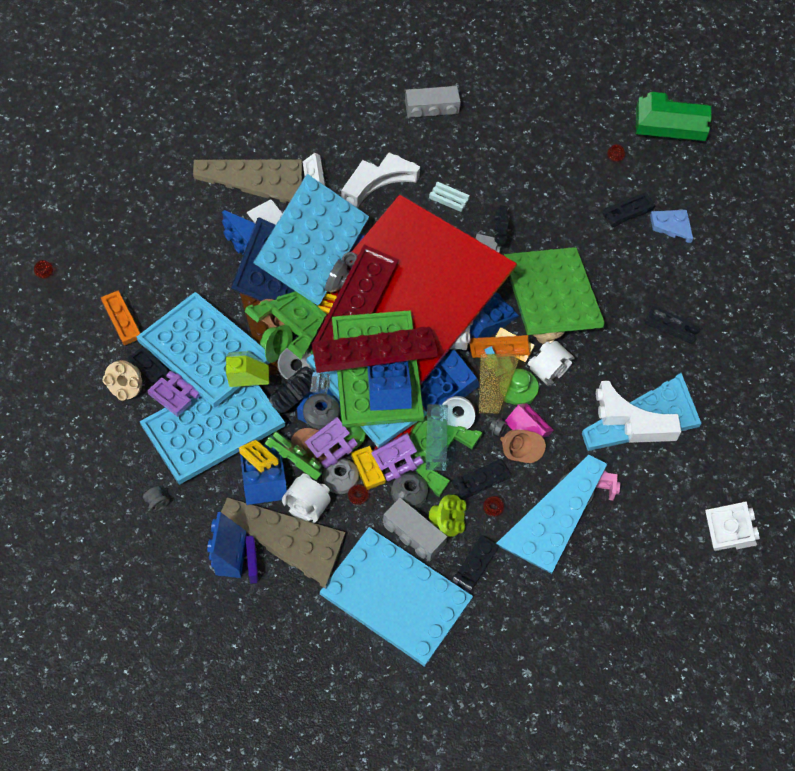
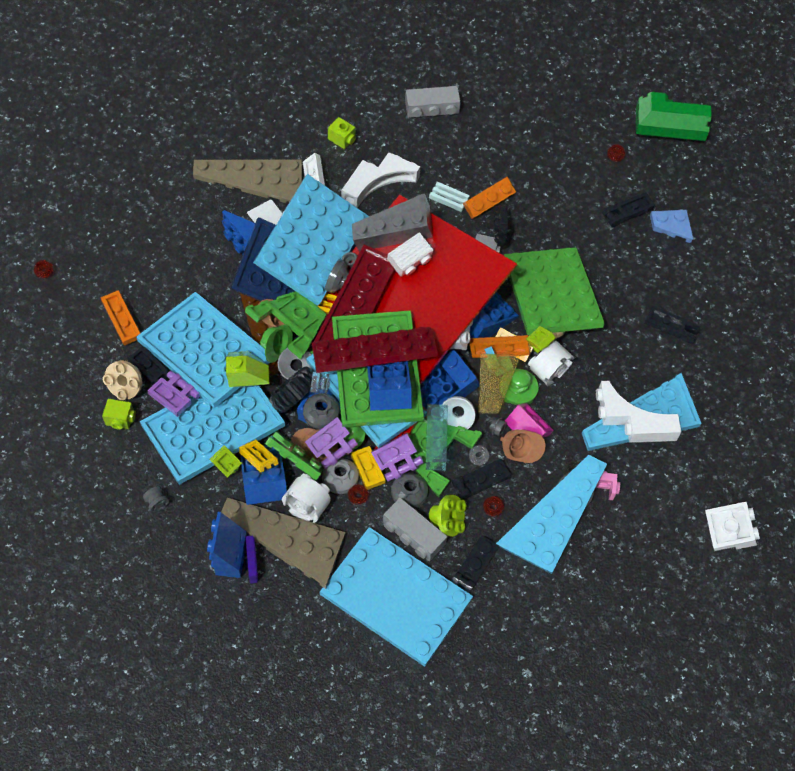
none -> lime brick [102,399,136,430]
none -> lime bracket [209,445,242,478]
none -> lime brick [328,117,356,150]
none -> flat silver wedge [352,193,433,252]
none -> white brick [387,232,433,277]
none -> orange plate [463,177,516,219]
none -> clear plate [469,445,489,465]
none -> lime bracket [526,326,555,353]

